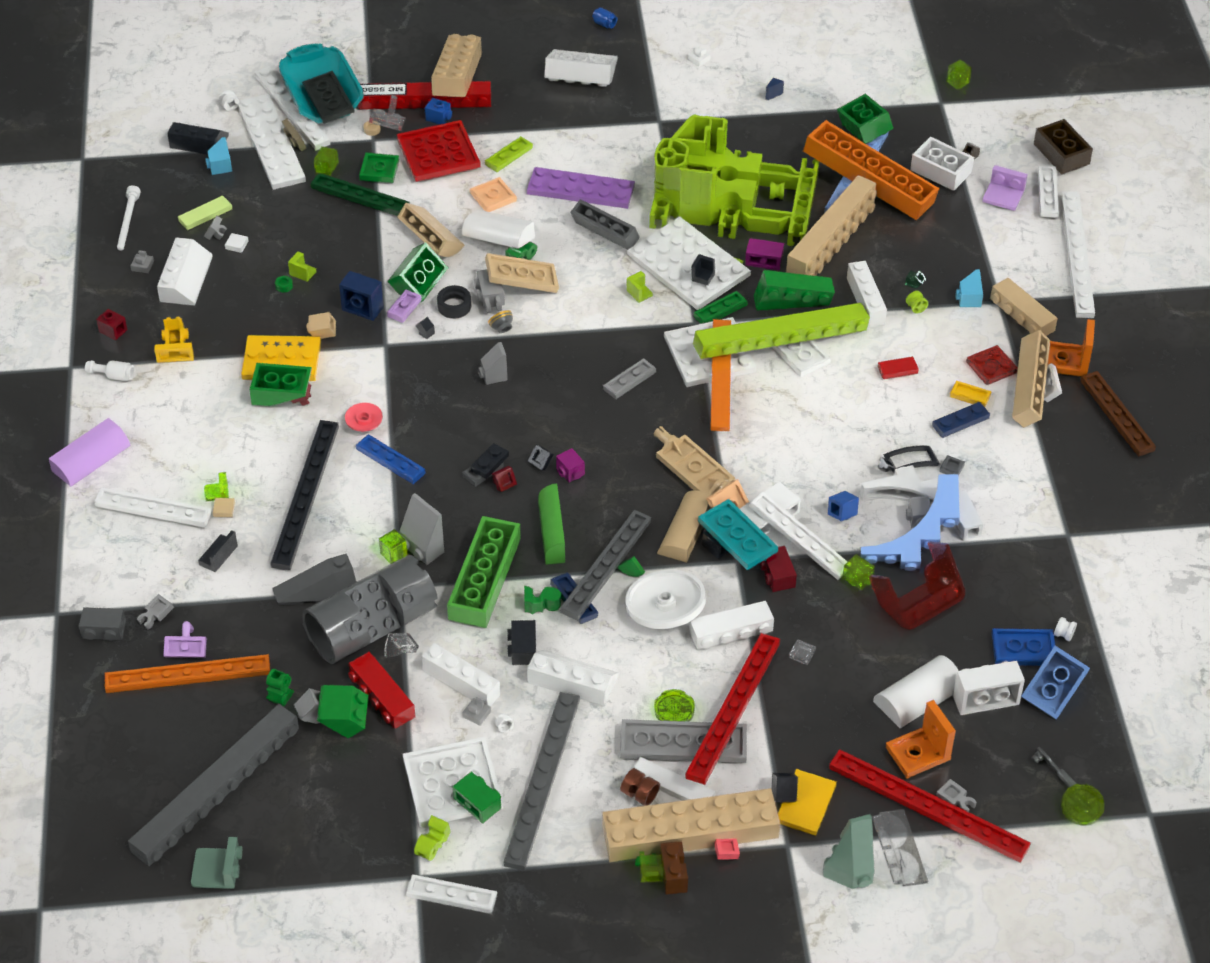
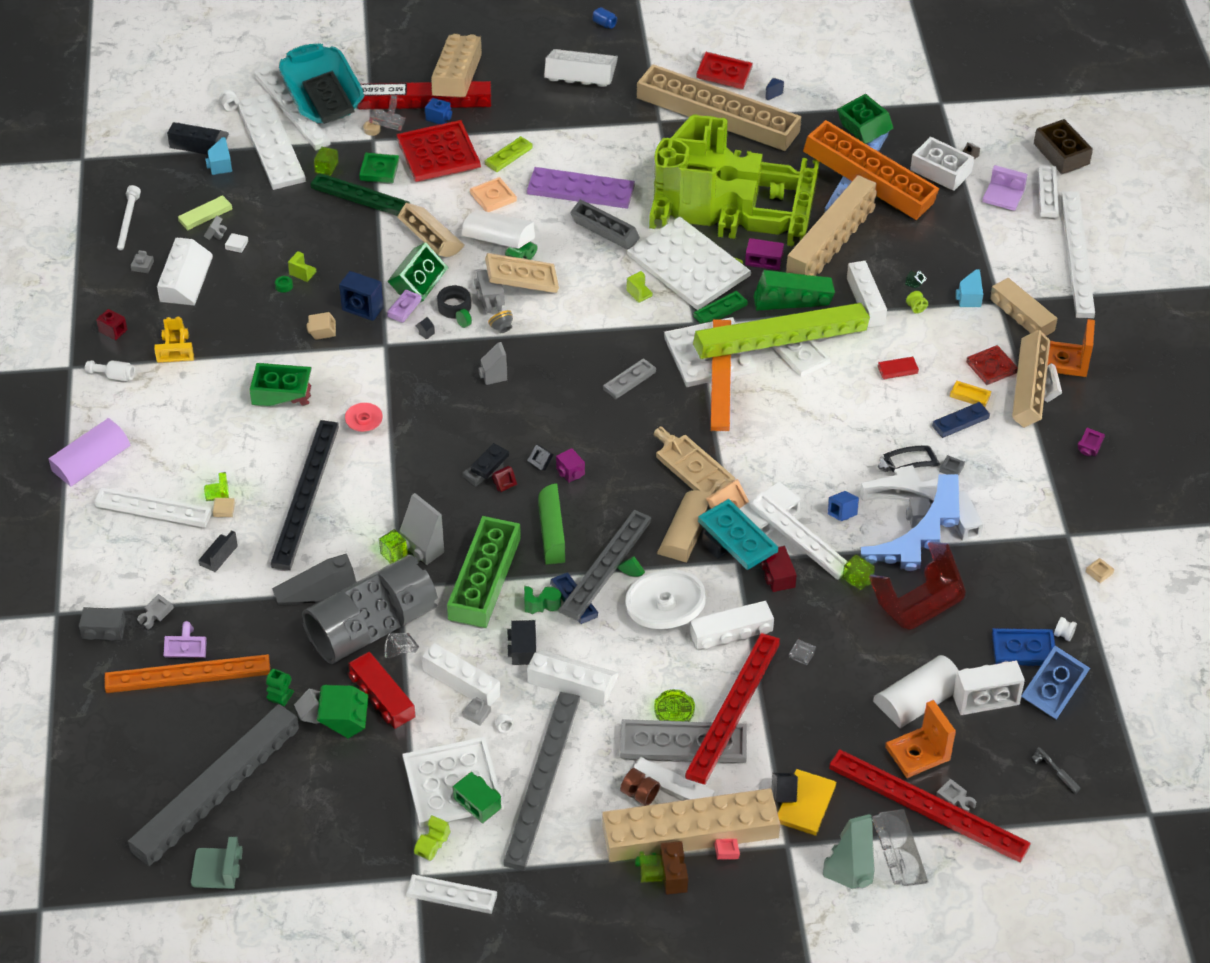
yellow plate [241,335,321,381] -> none
dark tan plate [281,118,307,152] -> none
blue tile [356,434,426,484] -> none
black panel [691,254,715,286] -> none
clear neon green brick [946,59,972,89] -> none
clear neon green tile [1061,784,1104,826] -> none
reddish brown plate [1080,371,1156,457] -> none
none -> green tile [456,309,472,328]
none -> tan brick [637,64,801,151]
none -> red plate [696,52,753,89]
none -> magenta bracket [1077,428,1105,456]
none -> tan tile [1085,558,1114,583]

